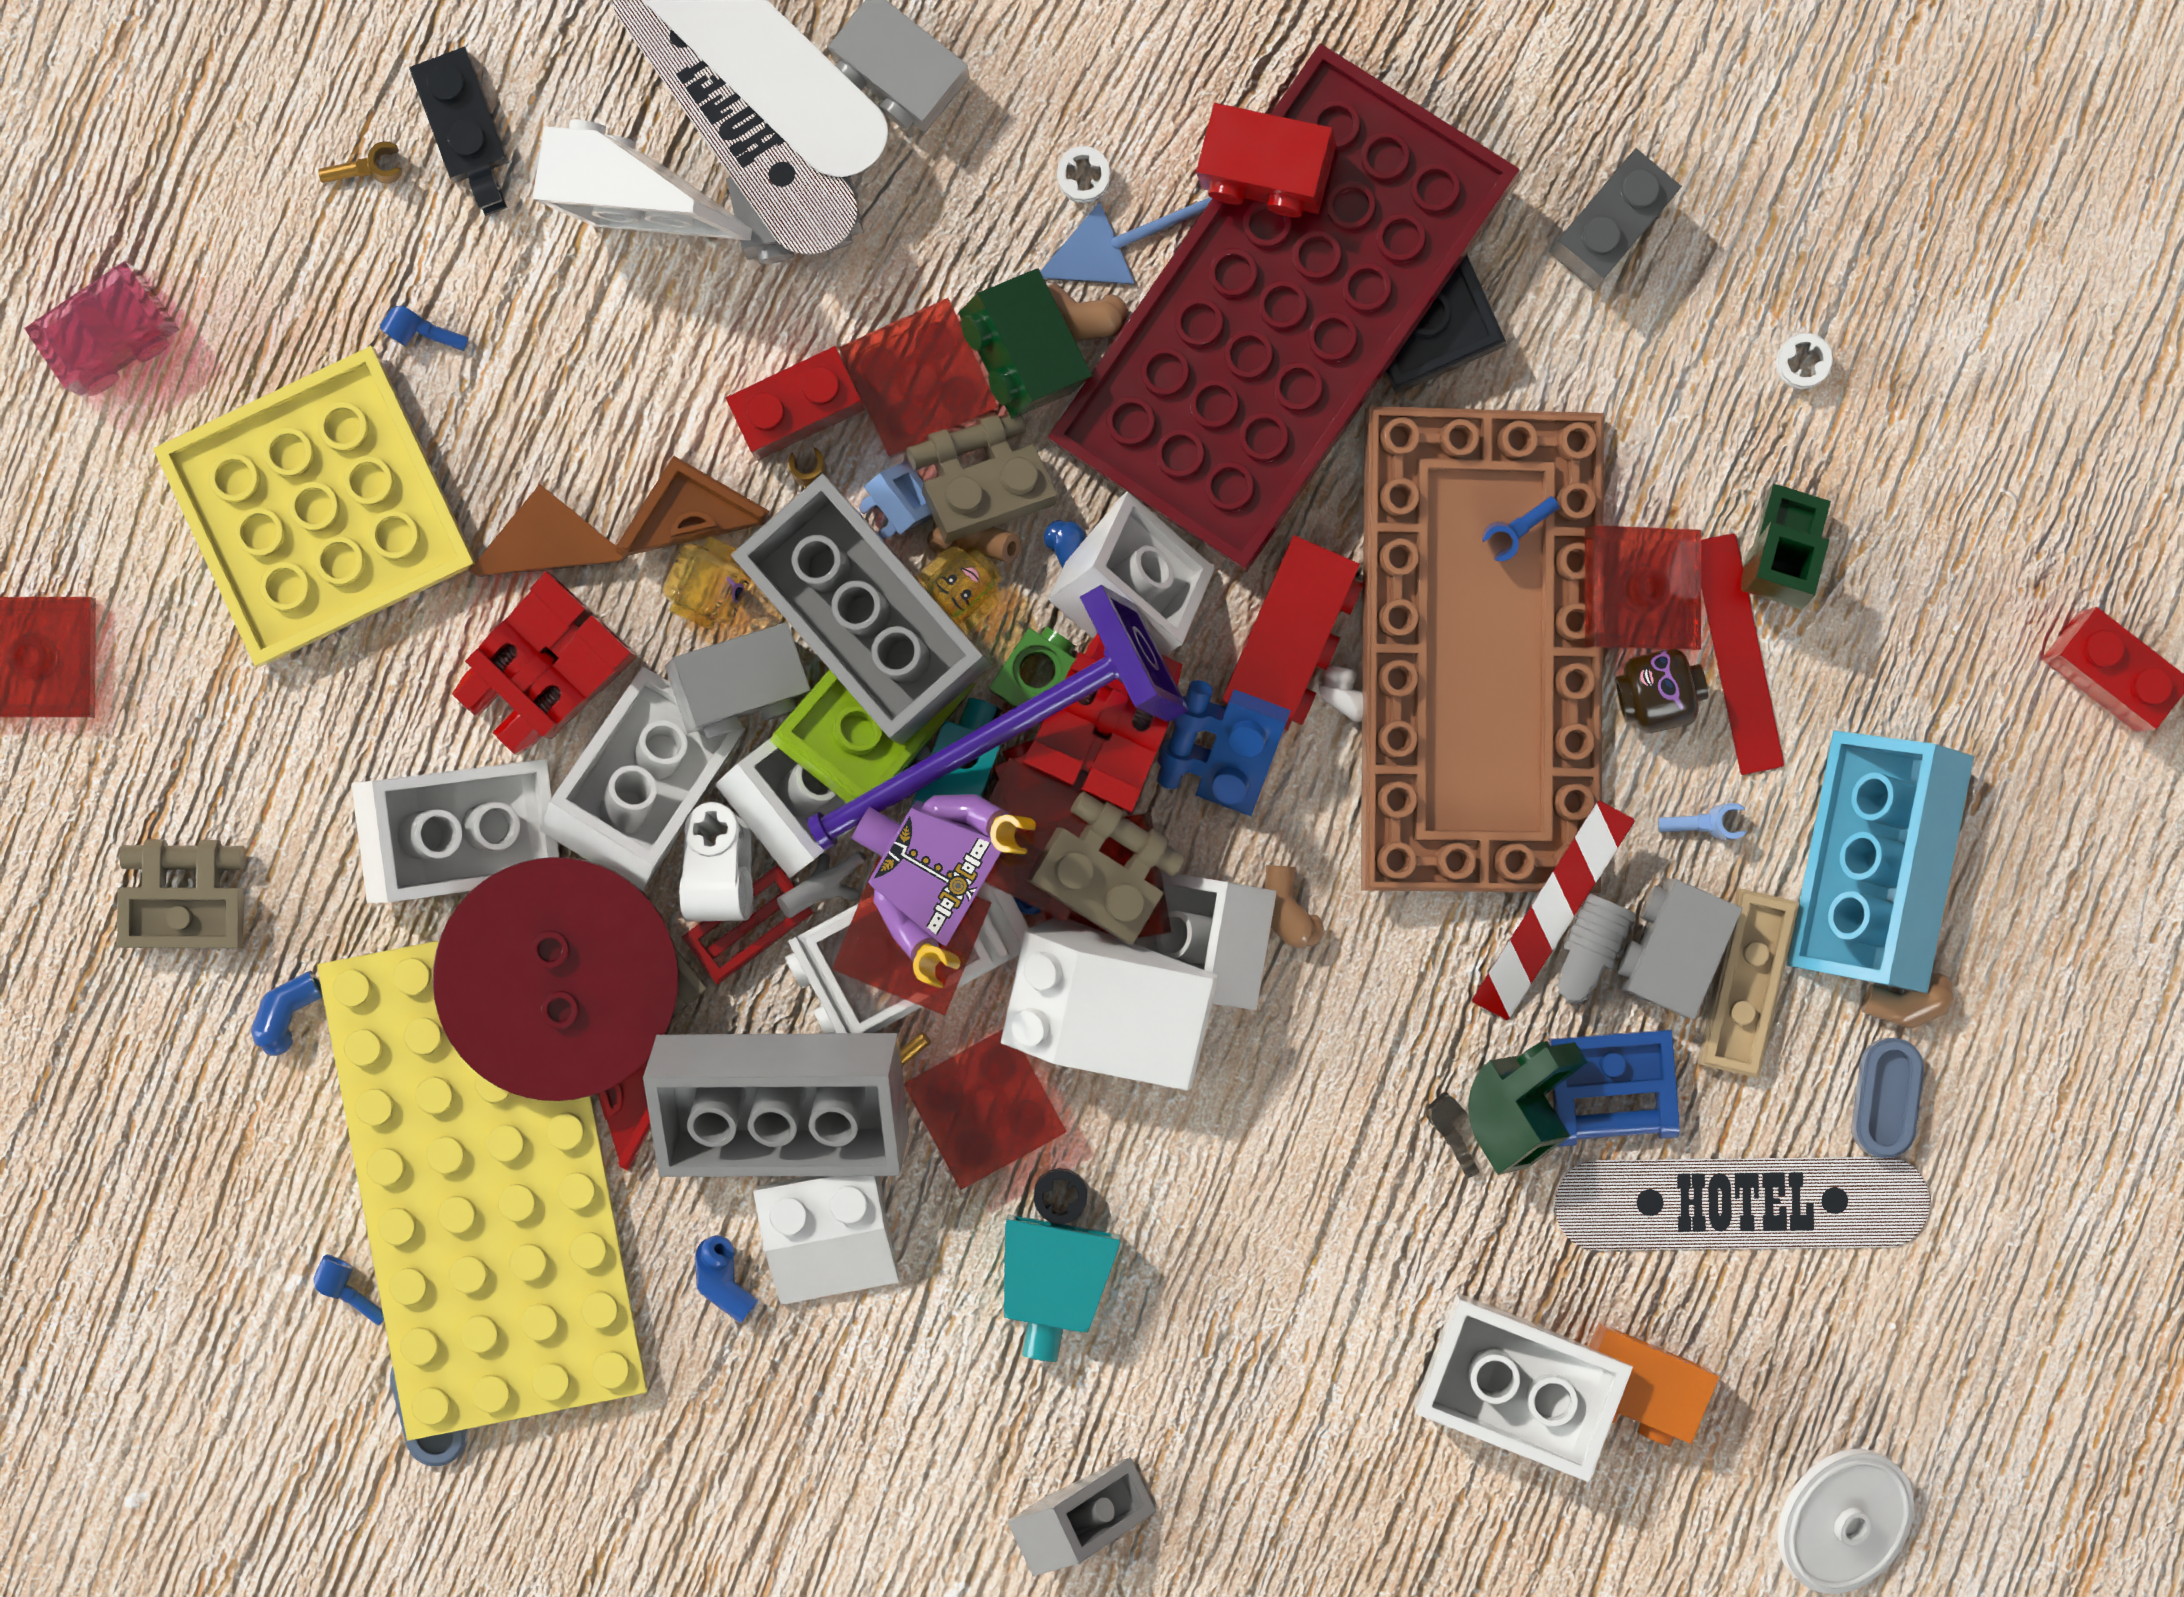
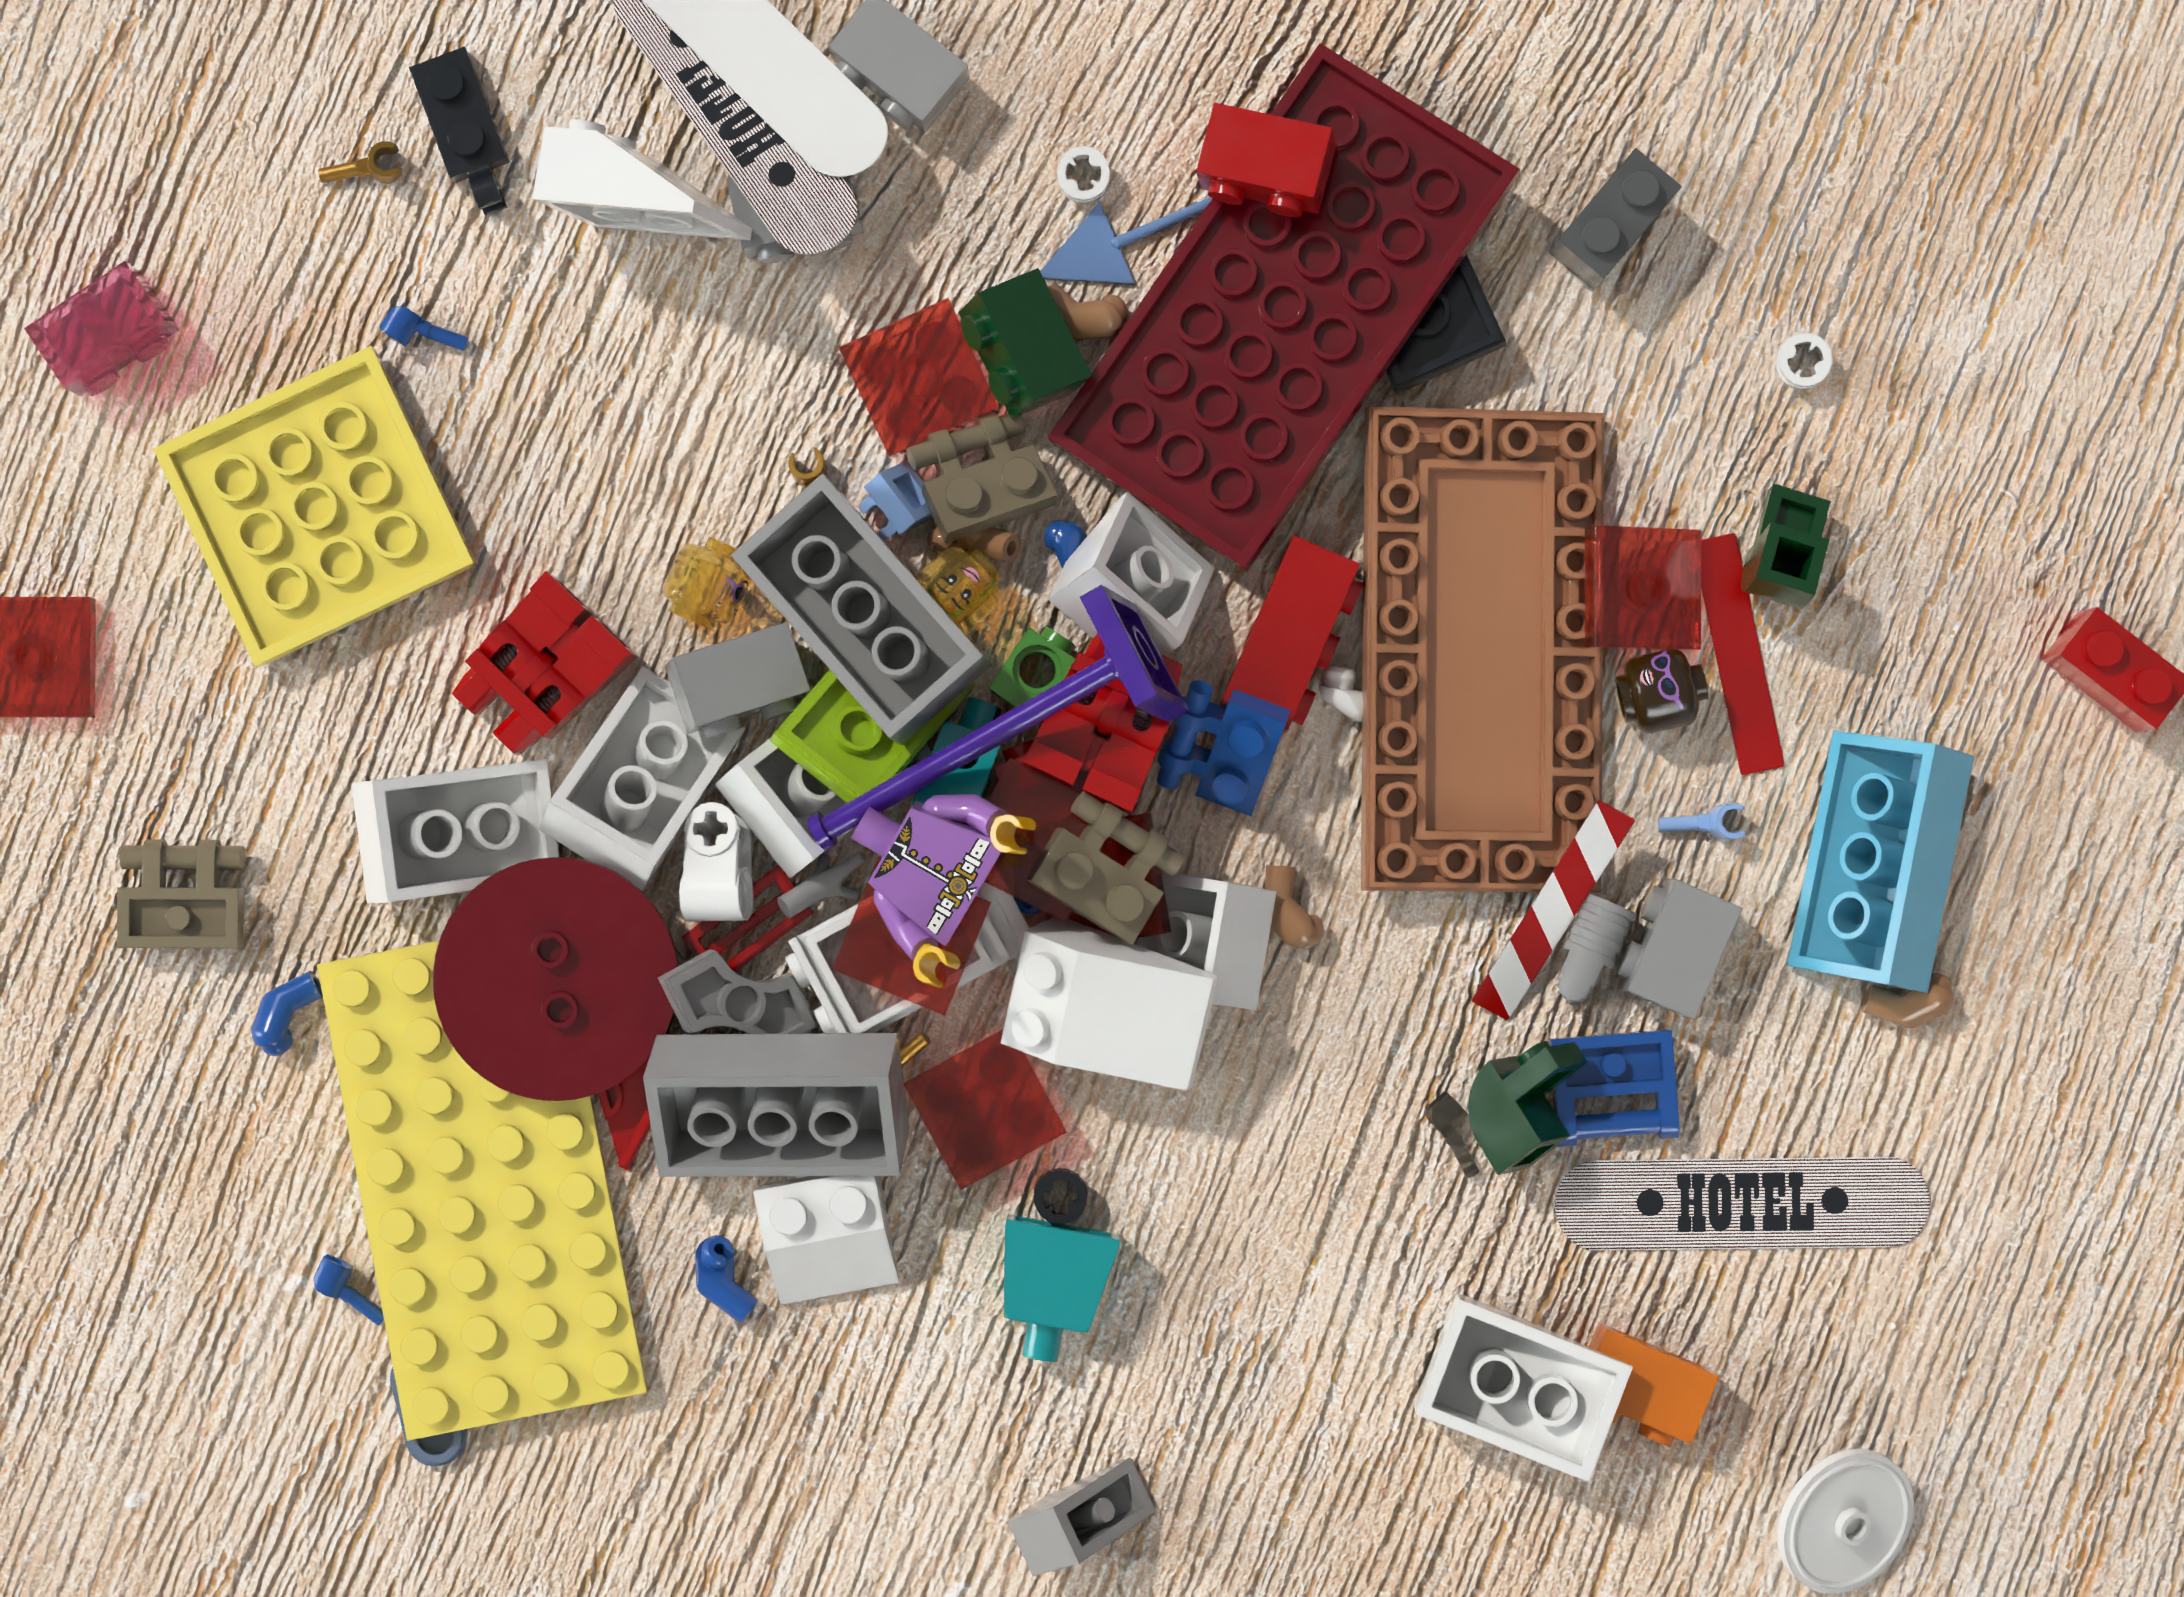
dark orange tile [469,484,627,577] -> none
dark orange tile [616,456,770,557] -> none
red brick [725,346,865,461] -> none
blue hand [1482,496,1560,561] -> none
tan tile [1697,888,1800,1078] -> none
sand blue tile [1851,1038,1924,1158] -> none
none -> light grey tile [658,949,819,1034]

